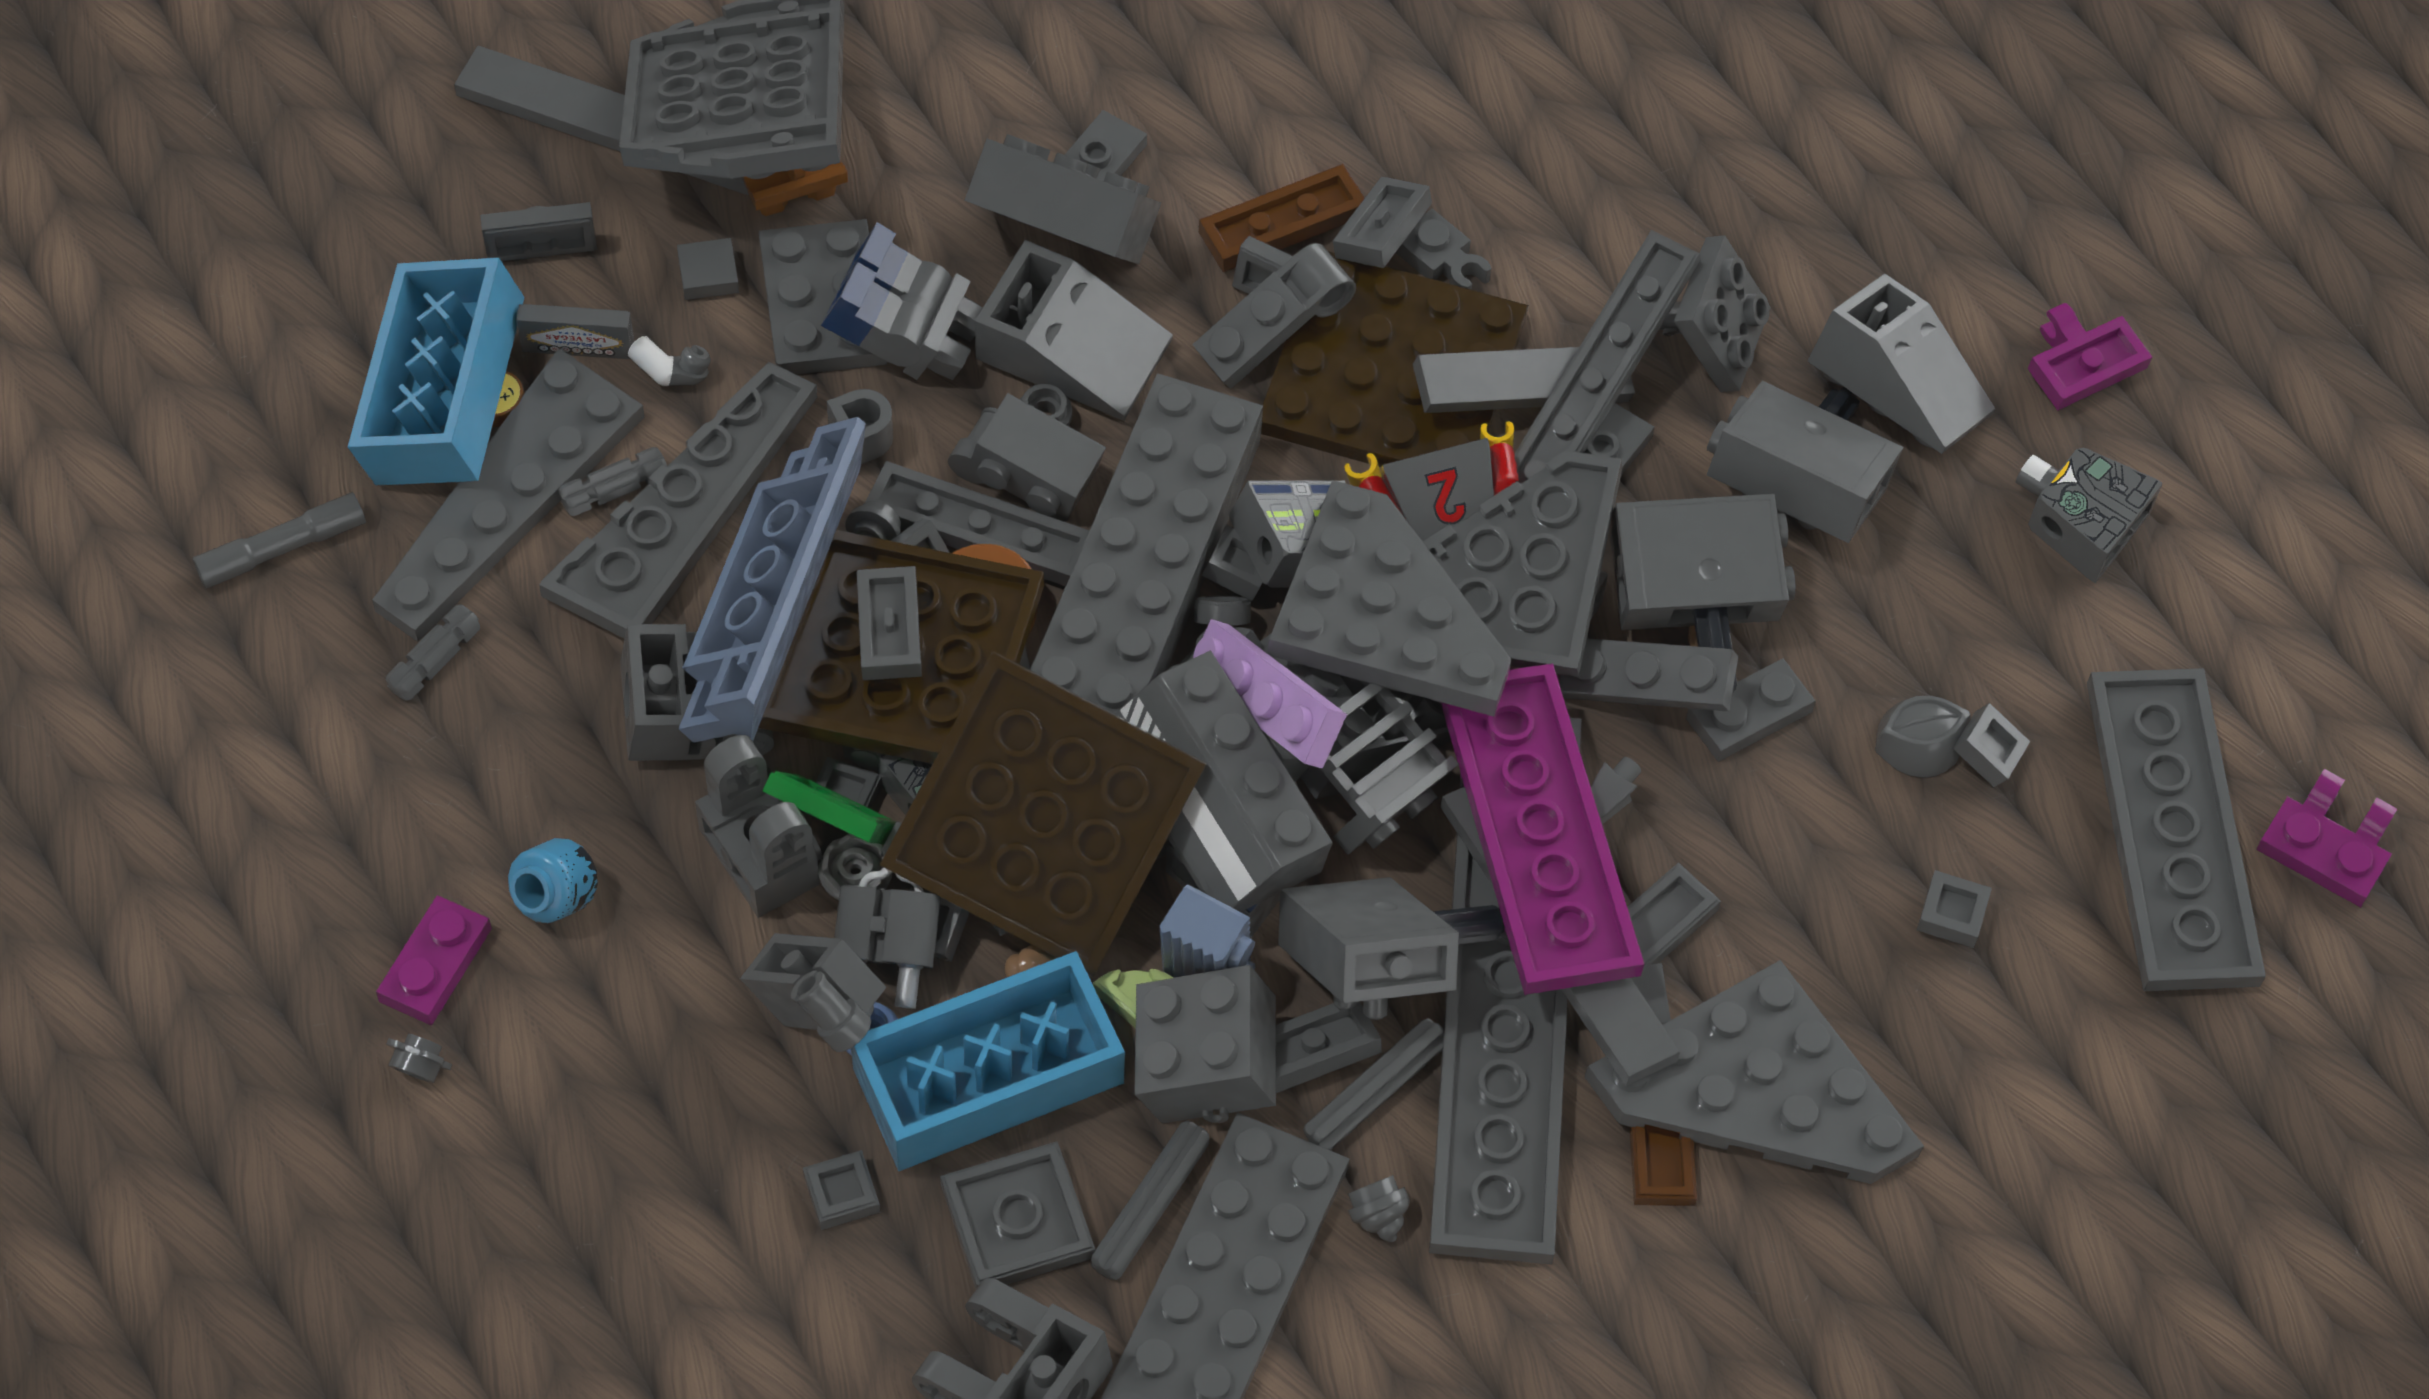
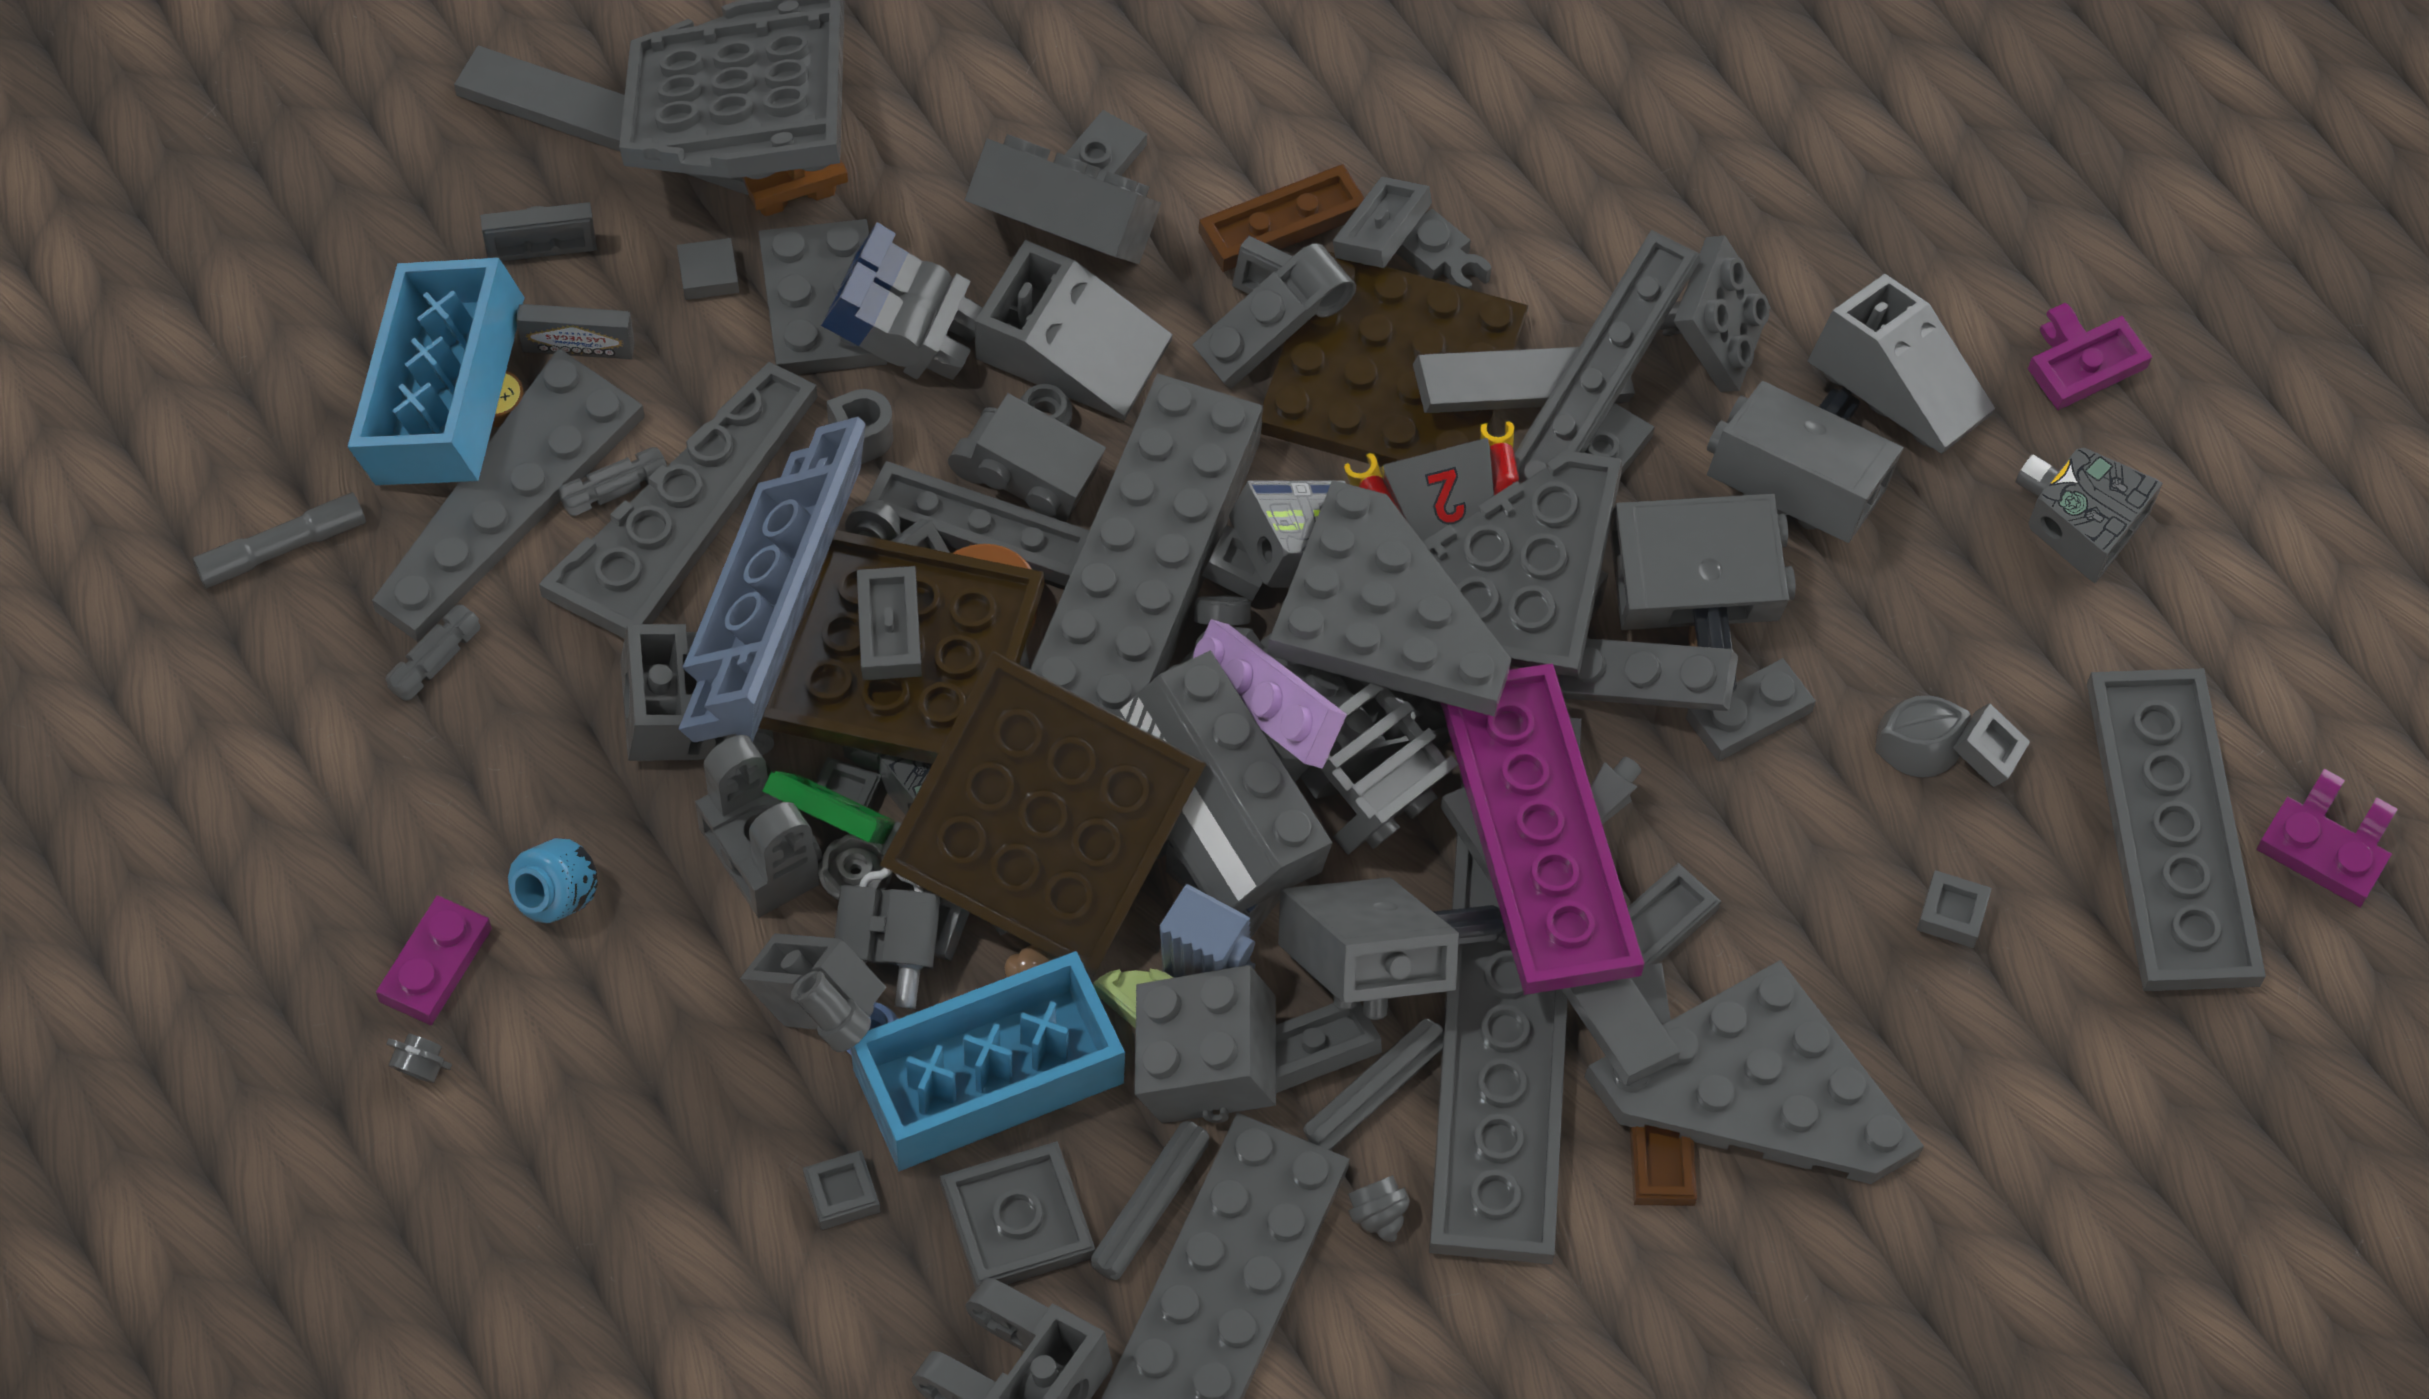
arm [628,336,711,386] -> none

